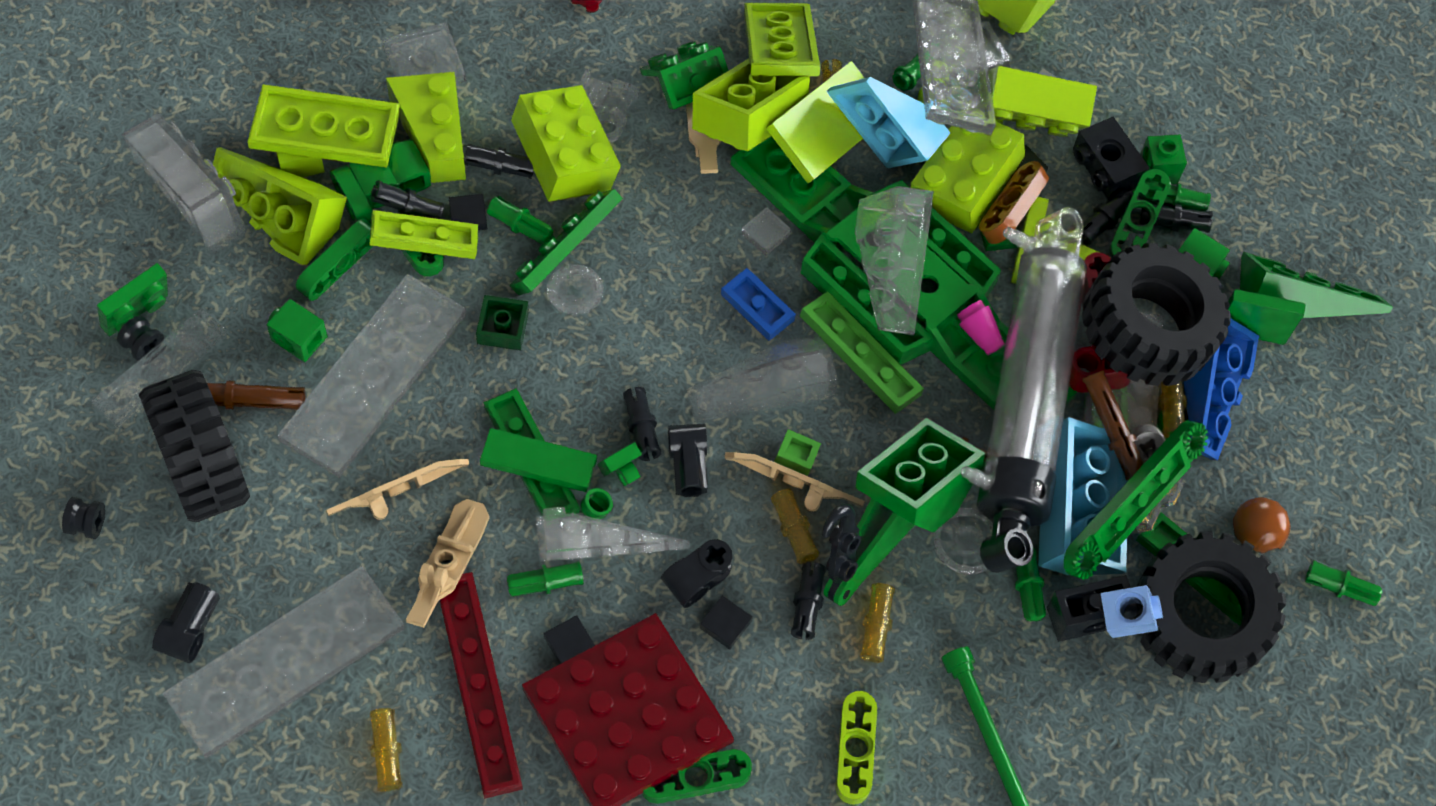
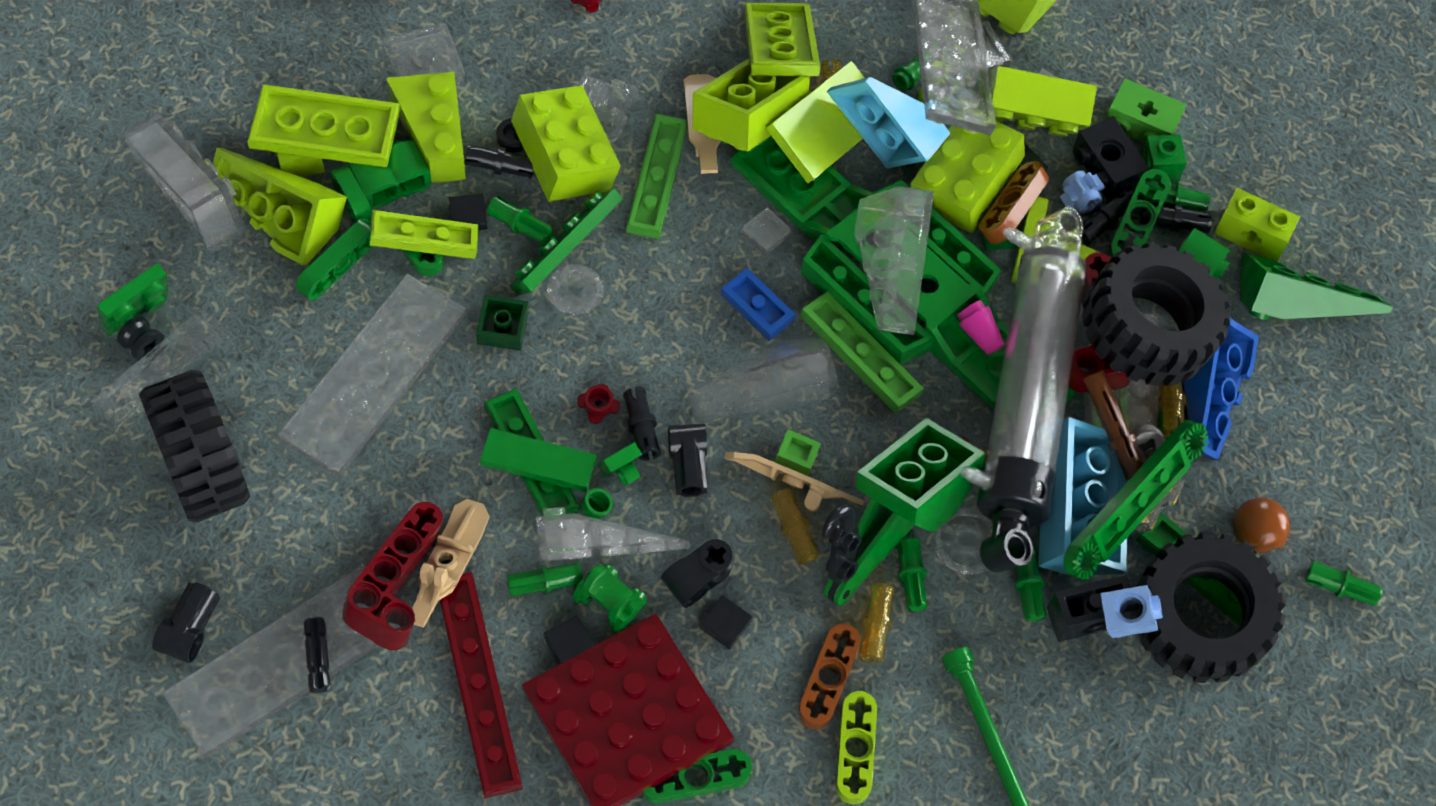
black wheel [62,497,105,539] -> none
reddish brown pin [207,380,306,410] -> none
green brick [266,298,328,363] -> none
tan piece [326,459,469,520] -> none
black pin [370,180,444,219] -> none
clear yellow pin [370,708,403,792] -> none
green bracket [640,41,729,110] -> none
black pin [791,562,826,640] -> none
green tile [1227,289,1306,345] -> none
none -> black axle [304,617,331,693]
none -> dark red beam [342,502,443,650]
none -> black tile [496,118,524,153]
none -> green piece [572,564,647,635]
none -> dark red plate [577,384,620,424]
none -> bright green tile [626,114,688,239]
none -> dark orange beam [798,624,861,729]
none -> green axle [896,538,928,613]
none -> light blue gear [1060,171,1105,213]
none -> bright green brick [1106,78,1187,144]
none -> lime brick [1214,188,1301,261]

